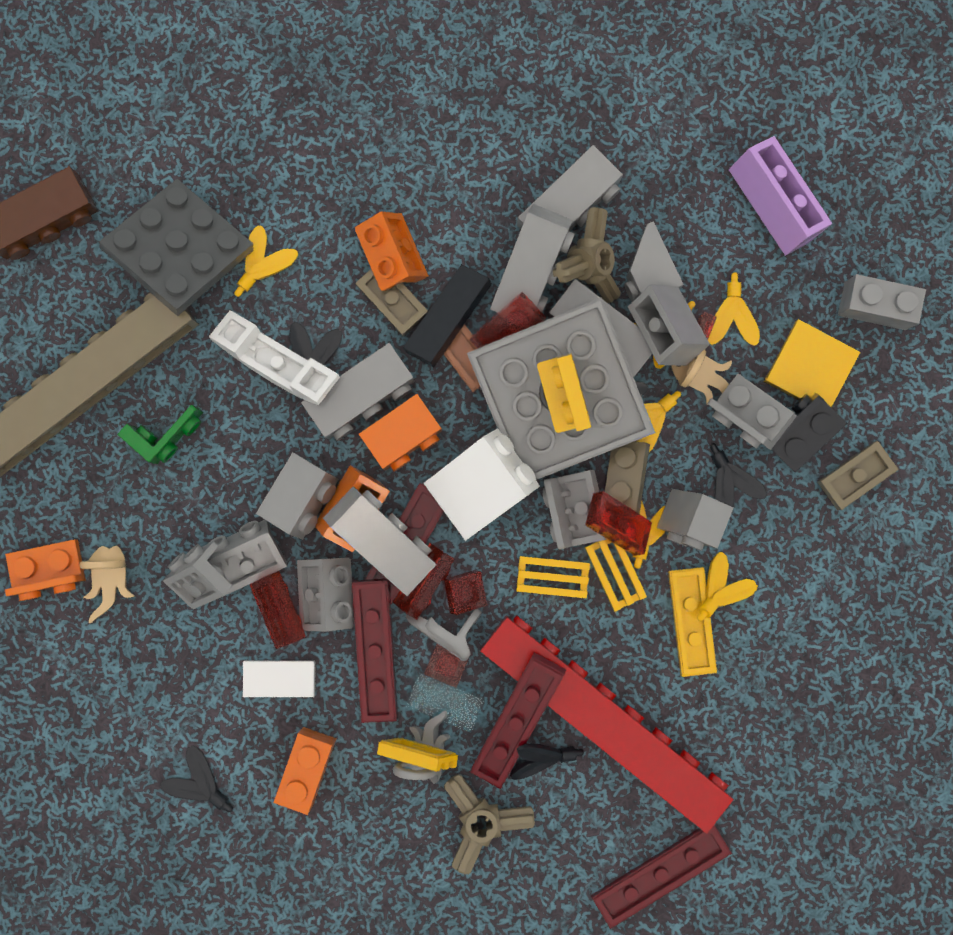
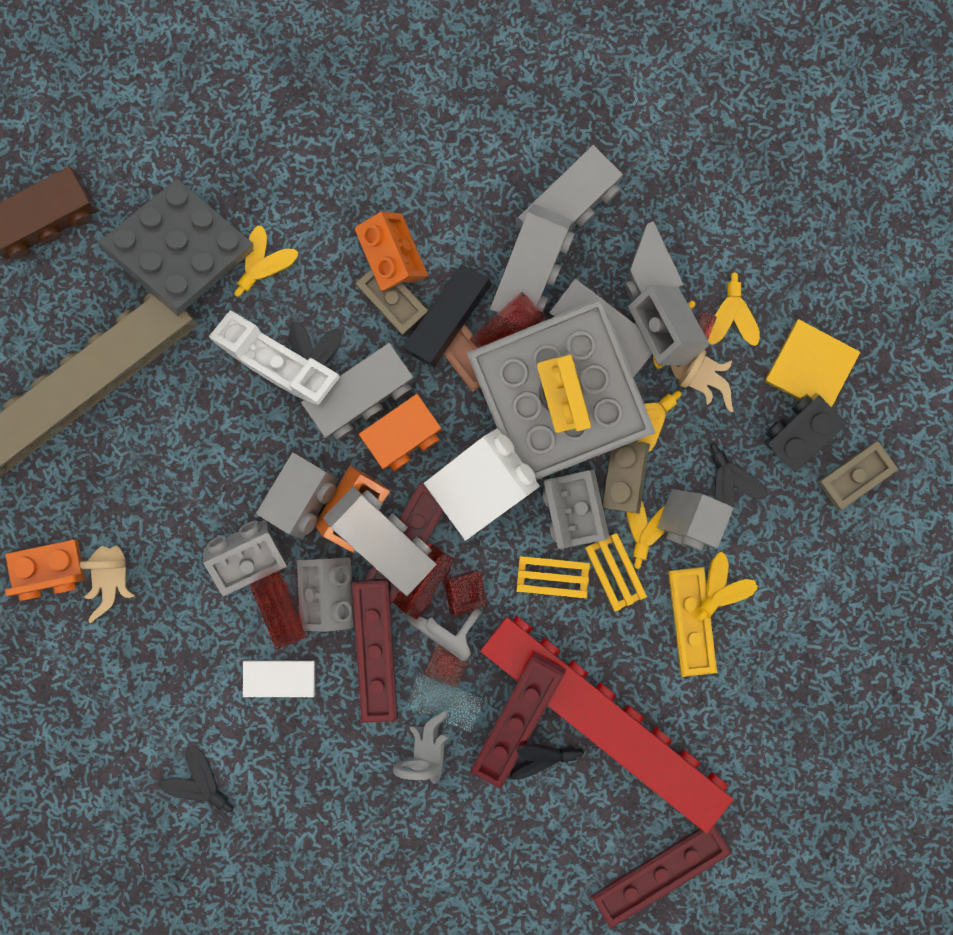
green bracket [117,405,203,464] -> none
light grey bracket [163,541,233,610] -> none
orange brick [273,727,337,815] -> none
yellow tile [377,738,458,772] -> none
dark tan bush [444,774,535,875] -> none
dark tan bush [553,207,621,303] -> none
clear red plate [585,491,652,556] -> none
light grey bracket [707,374,797,450] -> none
lavender brick [729,136,832,256] -> none
light grey brick [838,274,926,330] -> none

